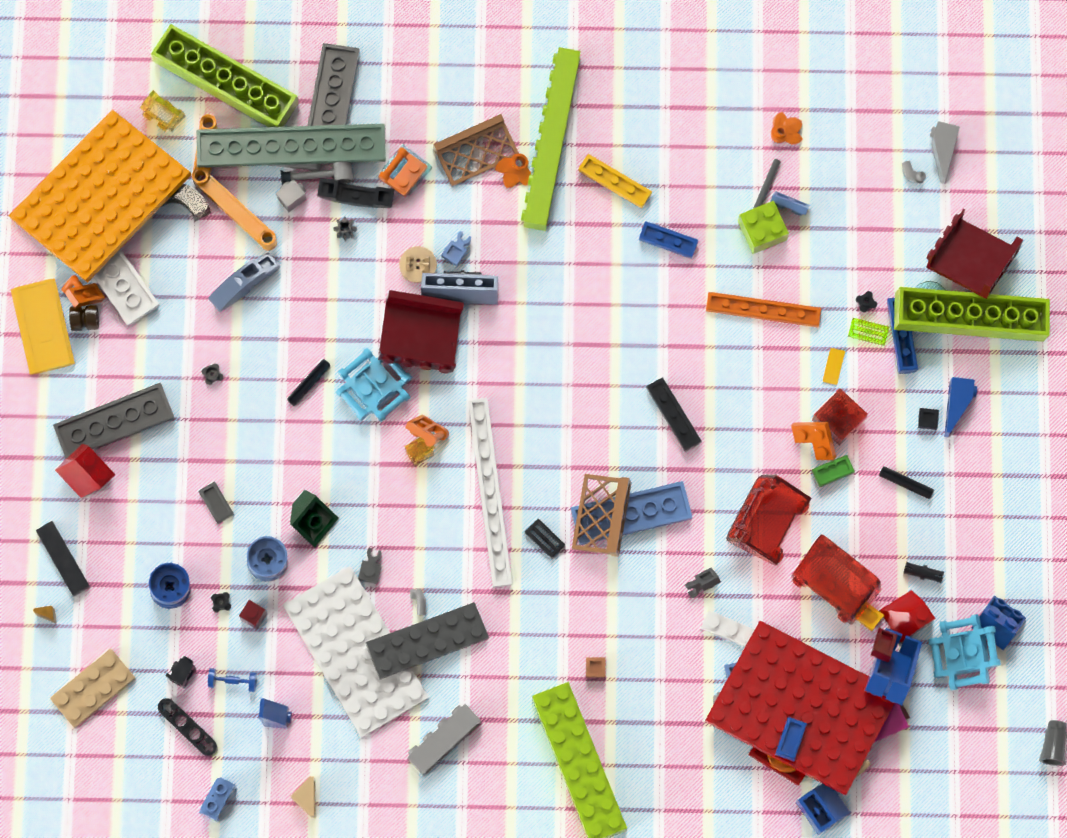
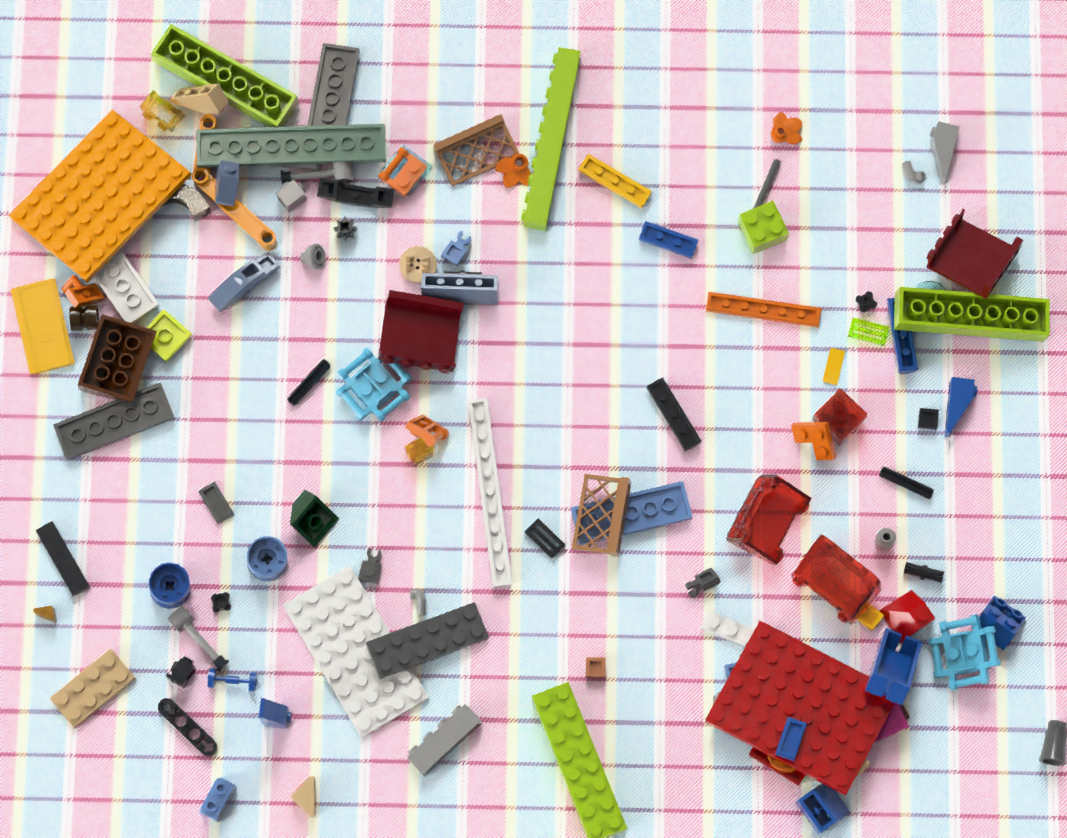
red slope [55,444,116,498] -> none
black plate [201,363,223,385] -> none
dark red brick [239,600,267,630] -> none
medium blue plate [771,191,810,216] -> none
bright green plate [811,455,855,488] -> none
dark red tile [870,628,897,663] -> none
none -> reddish brown slope [77,314,157,403]
none -> neon yellow plate [146,309,192,363]
none -> light grey piece [167,605,229,671]
none -> tan slope [169,83,229,114]
none -> sand blue slope [215,160,239,206]
none -> light grey brick [300,243,326,270]
none -> light grey brick [875,528,896,551]

